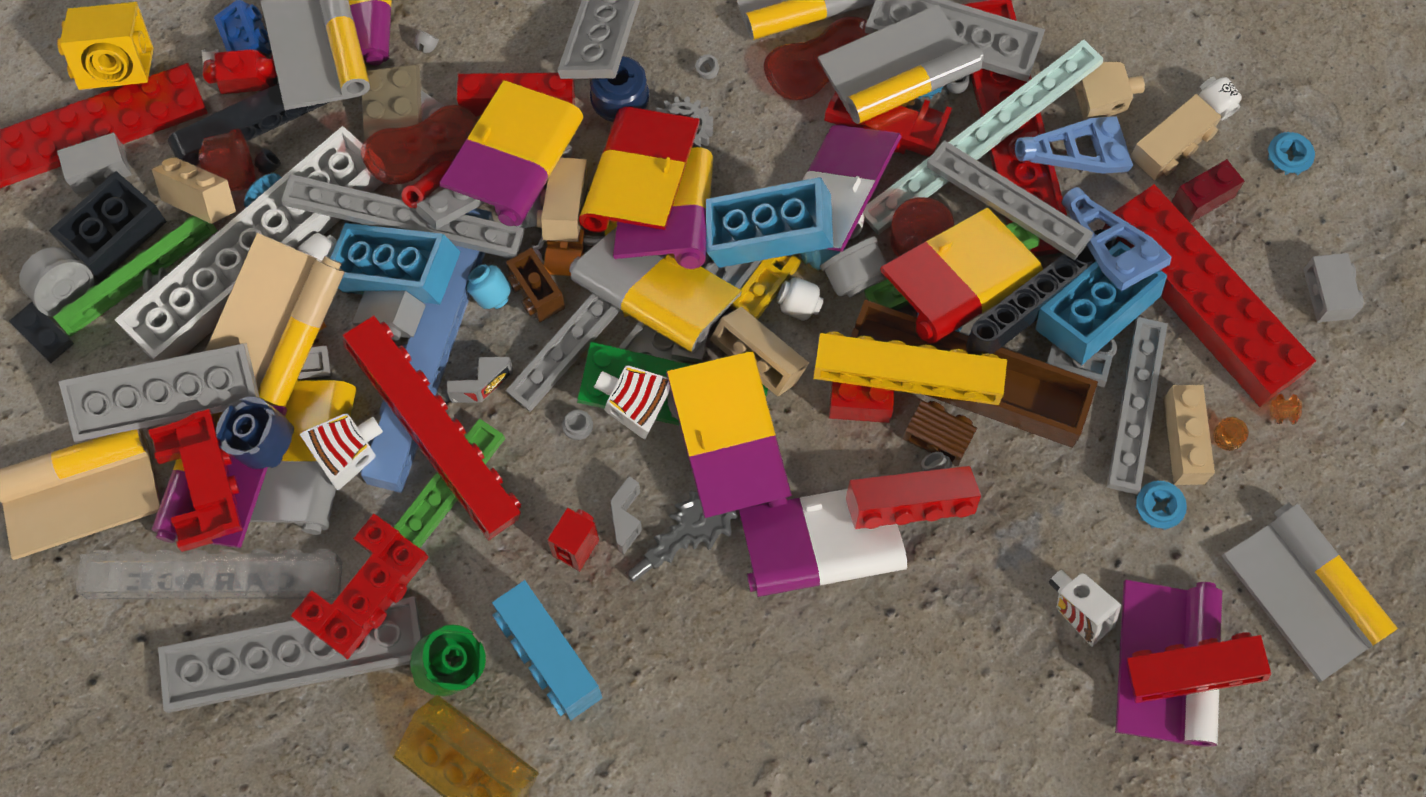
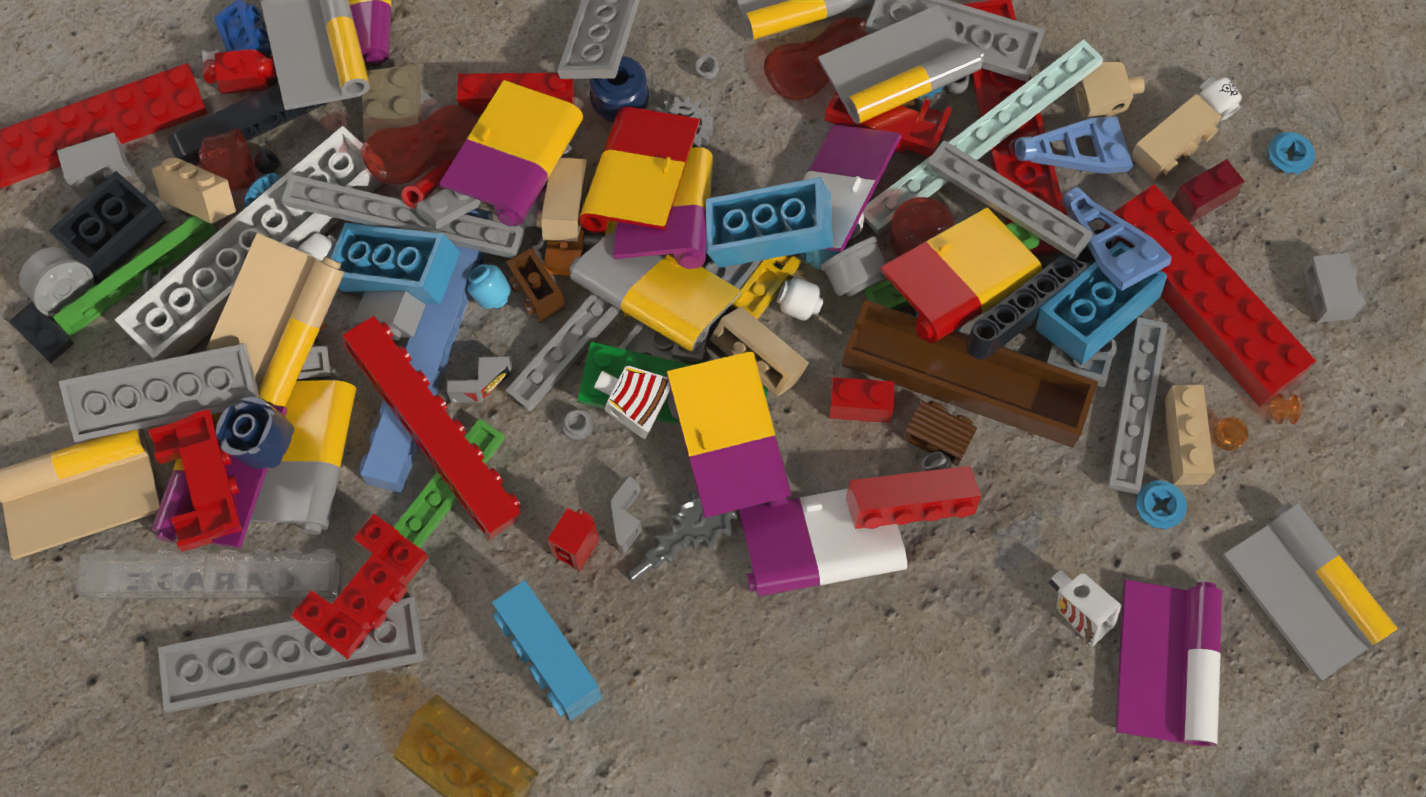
yellow brick [57,2,154,90] -> none
white torso [300,414,383,490] -> none
green brick [410,625,486,696] -> none
light grey hinge [414,30,439,54] -> none
yellow brick [813,332,1007,405] -> none
red brick [1126,632,1271,703] -> none

